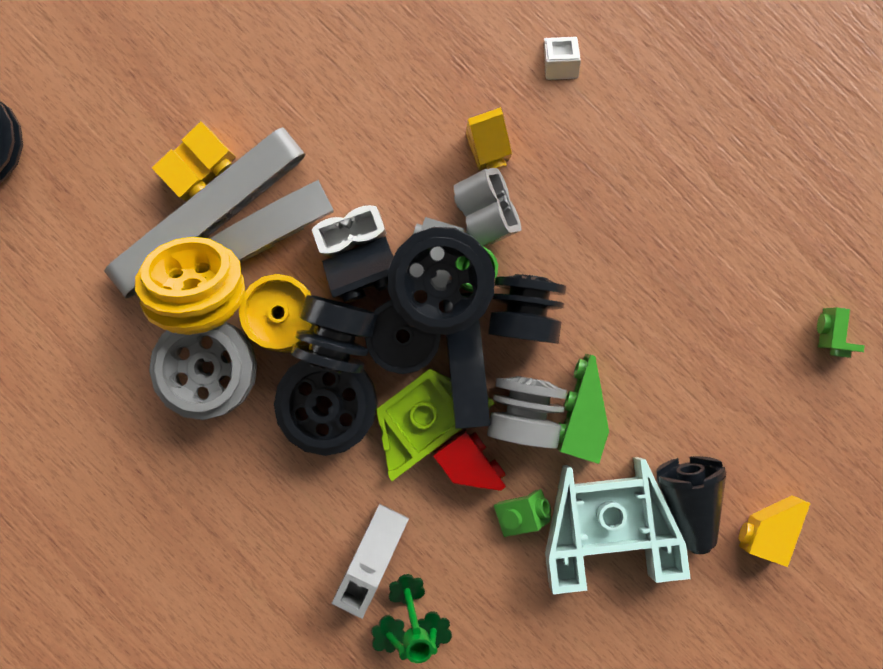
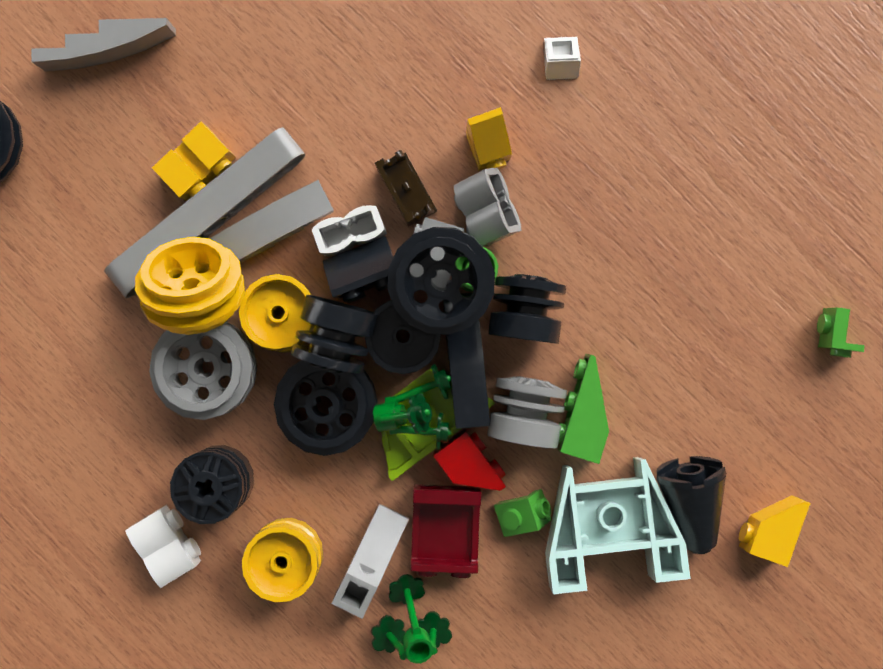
none -> light grey slope [31,18,176,71]
none -> white brick [125,505,201,588]
none -> black wheel [170,445,254,524]
none -> yellow wheel [242,518,323,603]
none -> plant [373,364,452,451]
none -> dark brown hinge [375,150,437,227]
none -> dark red panel [410,484,481,578]

